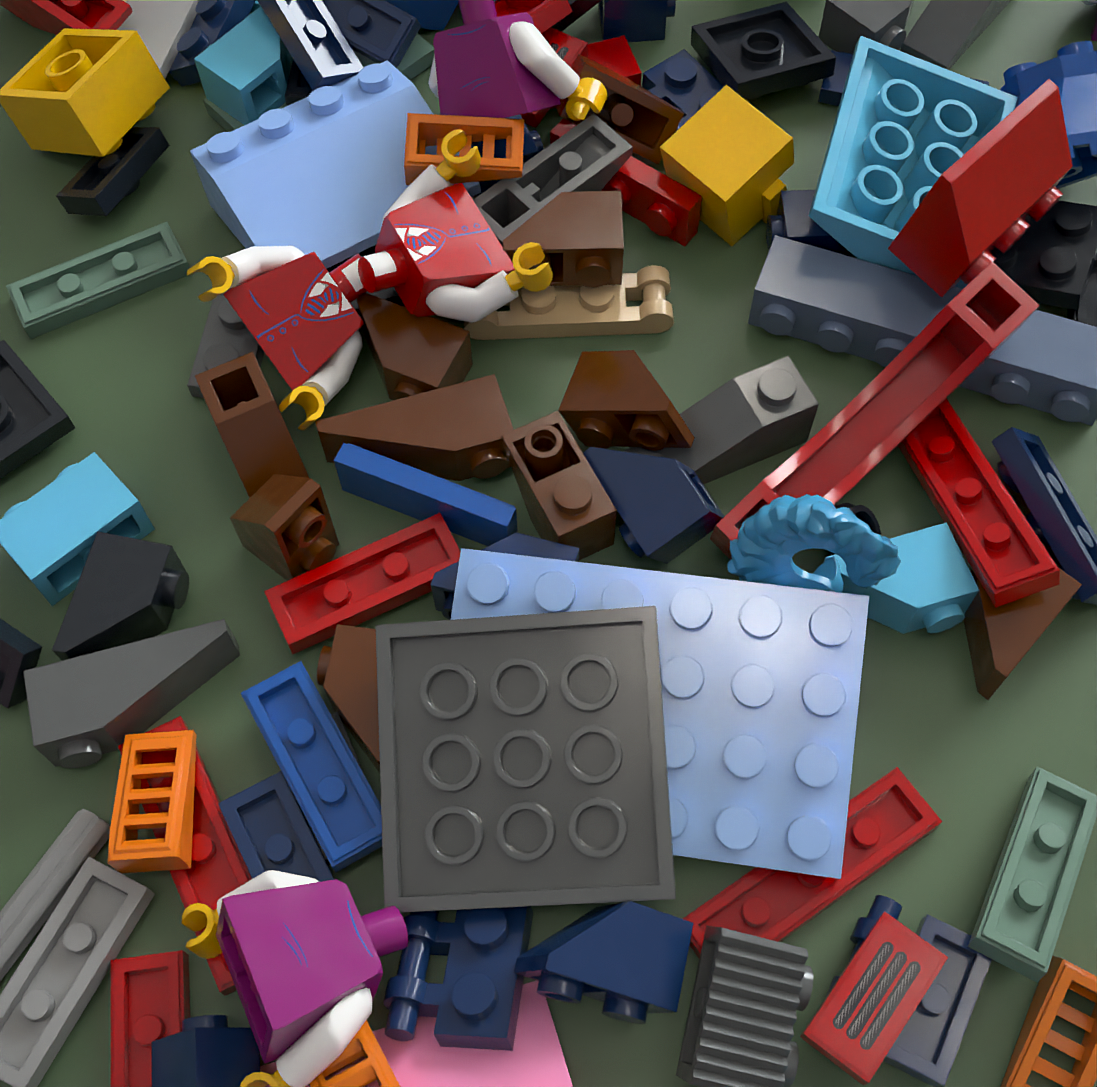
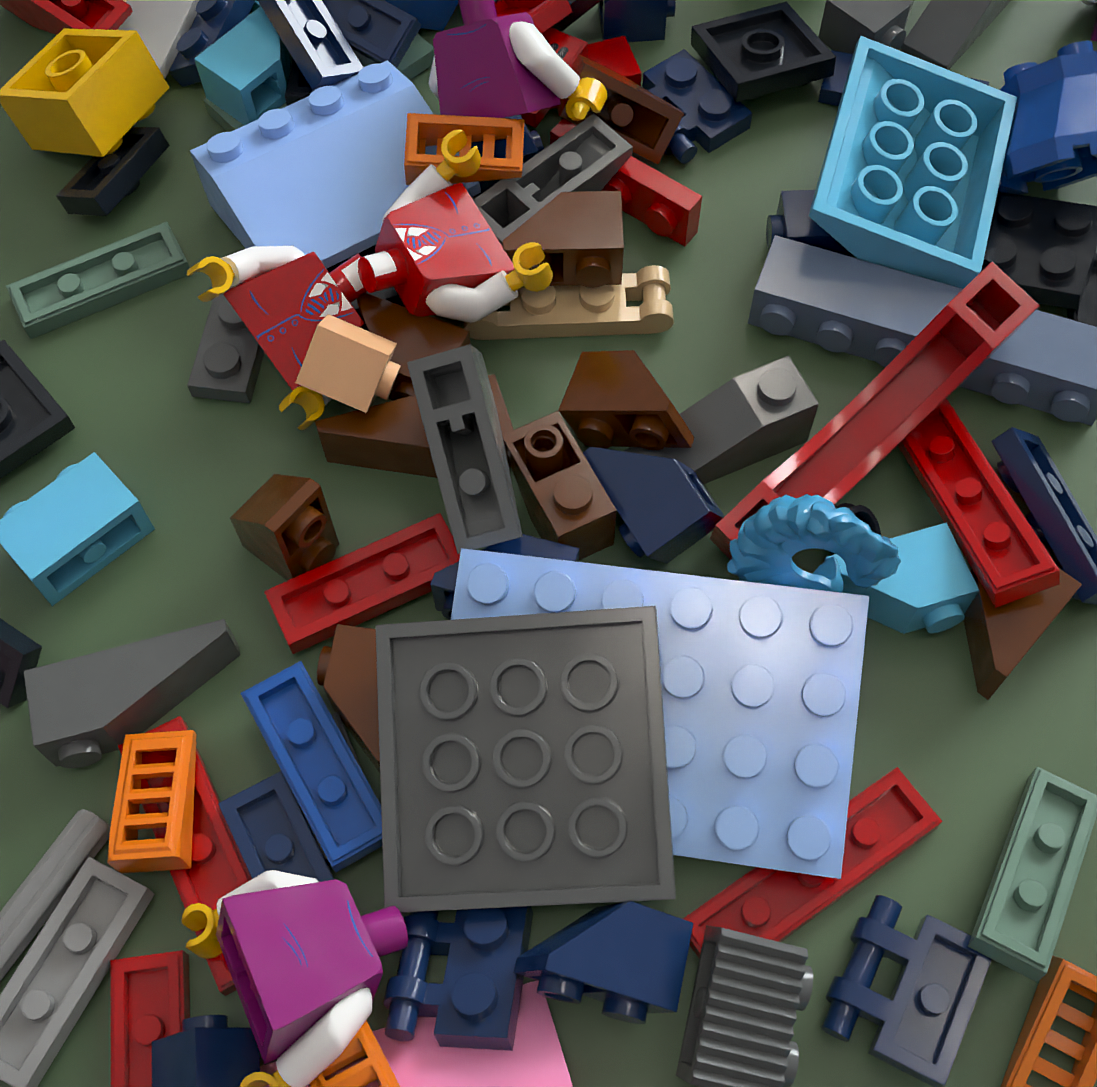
black slope [52,532,189,661] -> none
reddish brown slope [195,352,309,498] -> none
blue tile [334,443,518,546] -> none
yellow plate [660,85,794,246] -> none
red tile [800,911,948,1086] -> none
red slope [888,79,1073,297] -> none
none -> light nougat brick [295,314,401,413]
none -> dark grey slope [407,344,523,554]

